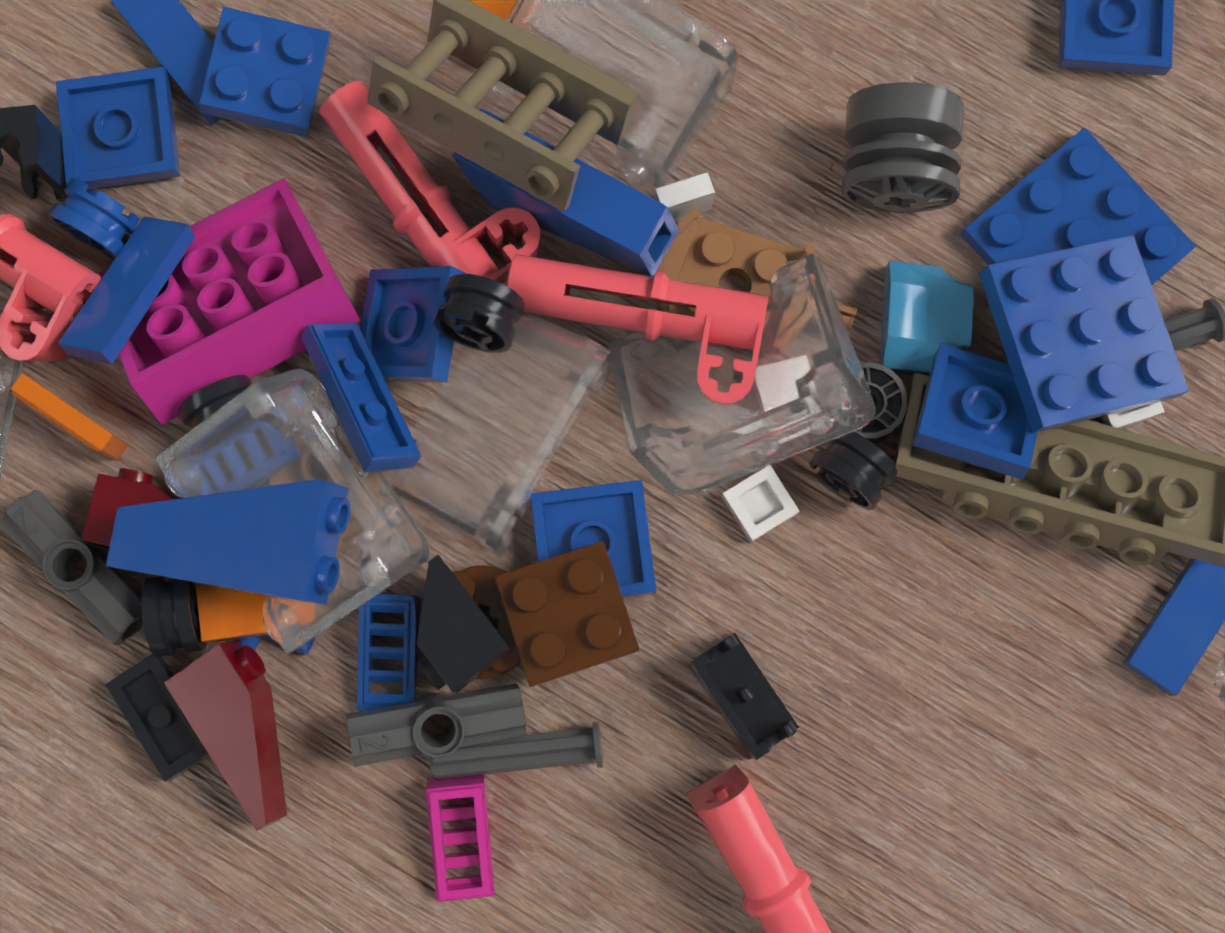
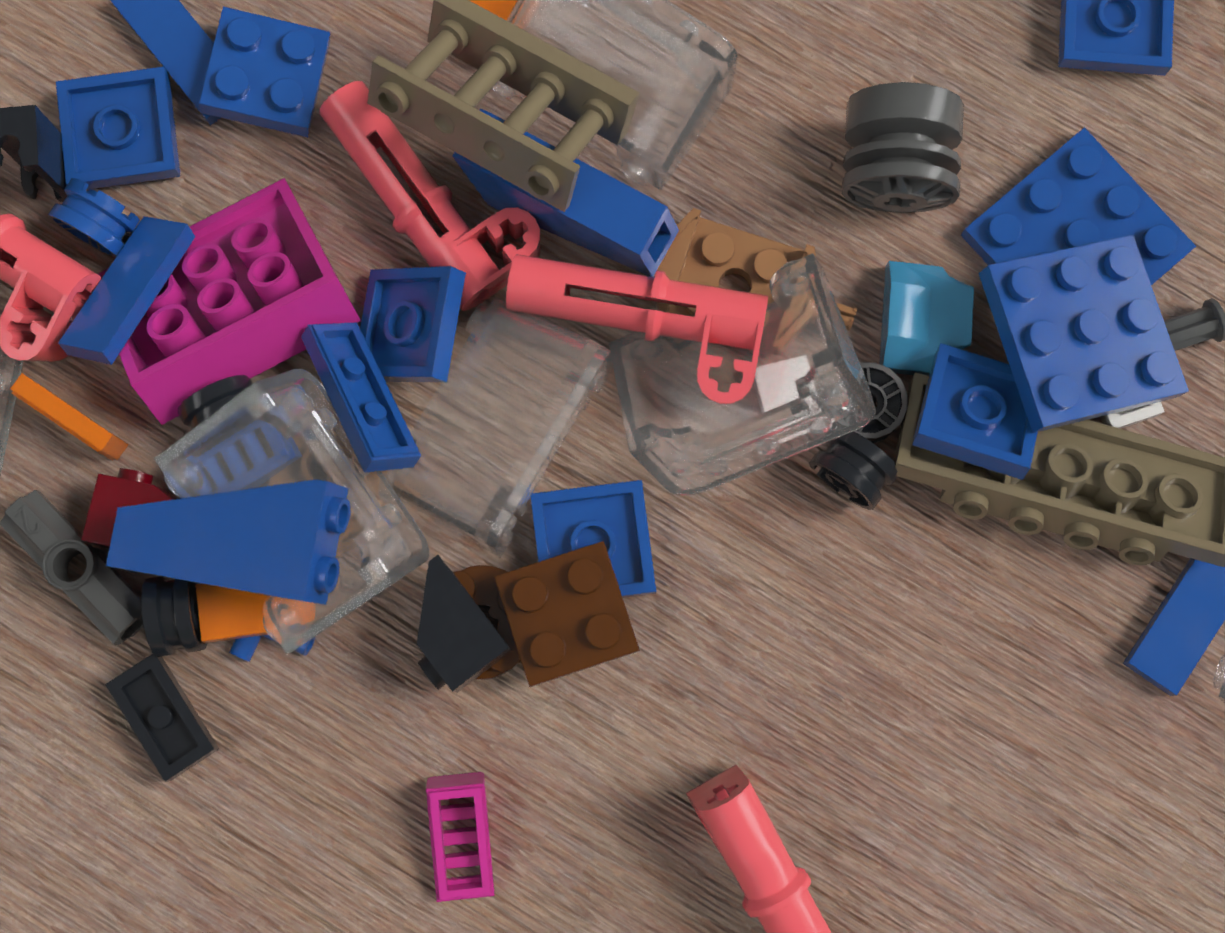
dark red slope [164,641,287,831] -> none
dark grey piece [346,683,526,767] -> none
blue slope [357,593,421,710] -> none
dark grey axle [430,721,603,779] -> none
black wheel [434,274,525,353] -> none
white tile [654,172,715,221] -> none
black hinge [688,633,799,760] -> none
white tile [721,464,800,543] -> none

